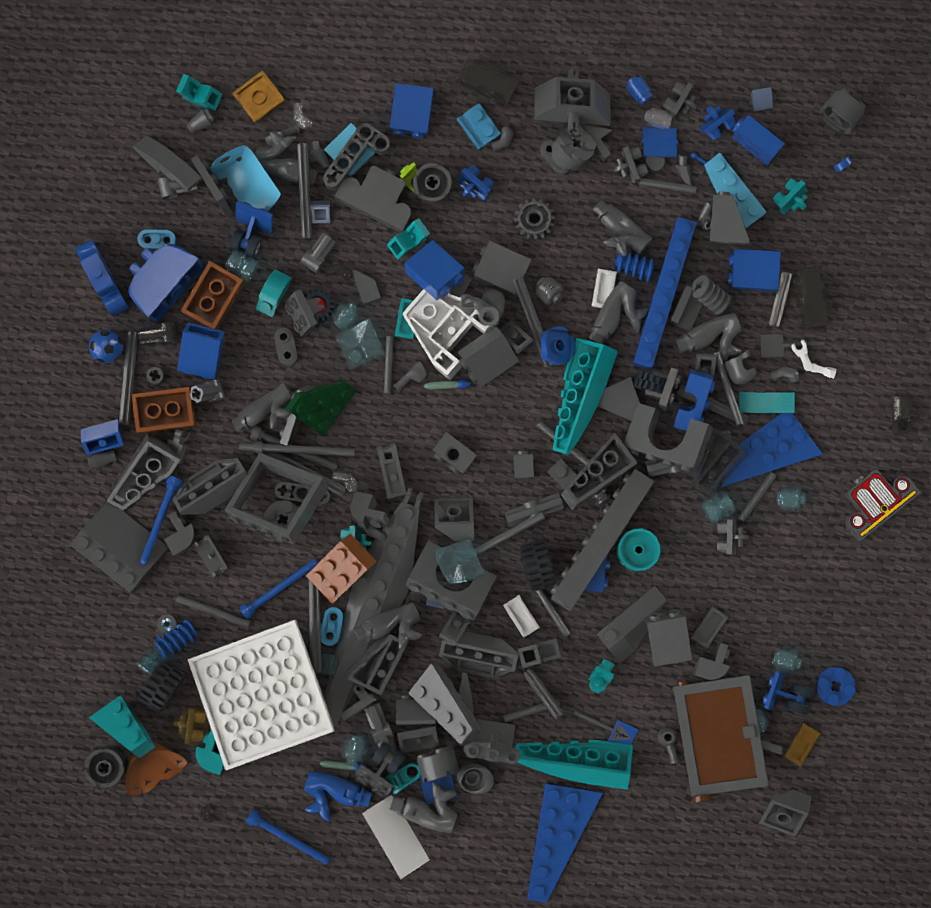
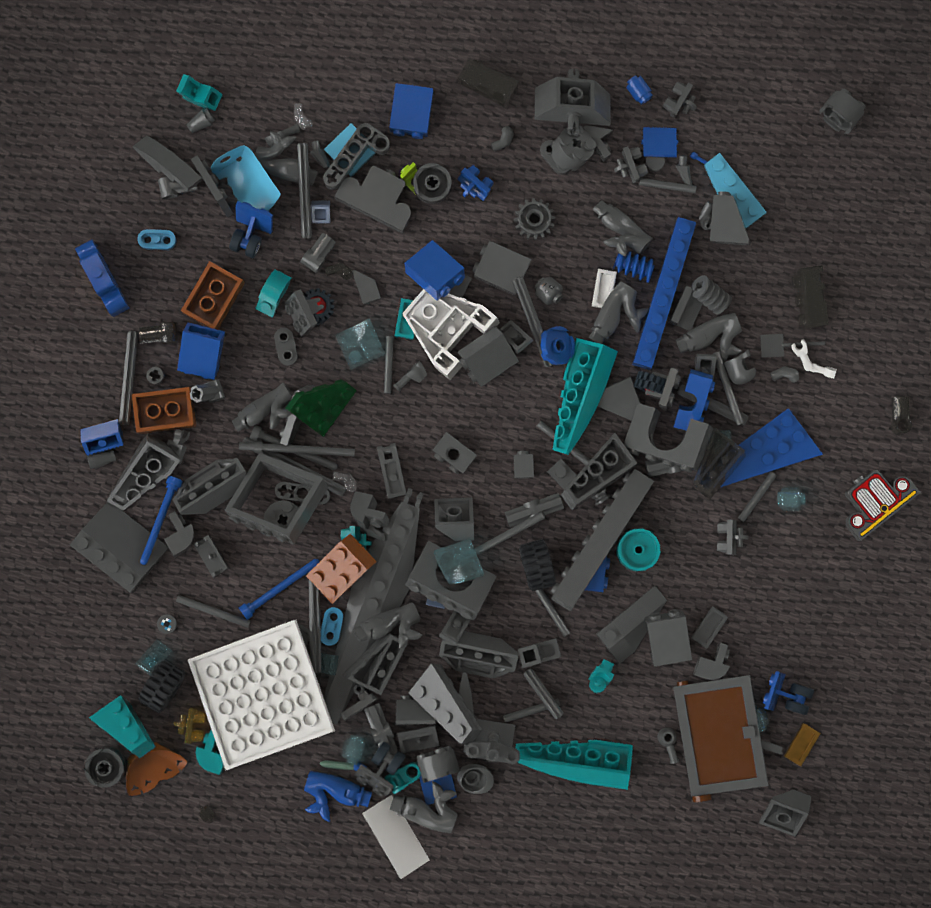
blue piece [89,329,123,363] -> none
hips [129,244,205,324] -> none
blue piece [154,620,198,660] -> none
clear light blue wheel [224,249,260,283] -> none
pearl gold plate [232,70,286,124] -> none
blue piece [245,809,330,864] -> none
clear light blue head [331,301,360,331] -> none
teal brick [387,218,430,260] -> none
sand green piece [424,380,471,389] -> none
dark azure plate [457,103,501,151] -> none
dark grey piece [460,288,505,326] -> none
white tile [503,595,540,638] -> none
blue wing [527,783,603,903] -> none
piece [574,711,638,745] -> none
clear brick [644,107,673,130] -> none
blue hips [699,106,736,140] -> none
clear light blue wheel [700,491,736,525] -> none
blue brick [727,249,781,292] -> none
blue brick [732,115,785,165] -> none
teal sticker [739,392,795,413] -> none
sand blue slope [751,87,773,112] -> none
dark grey axle [769,272,792,328] -> none
teal hips [773,179,808,215] -> none
clear light blue head [773,647,802,675] -> none
blue plate [816,667,855,706] -> none
blue tile [833,156,852,173] -> none

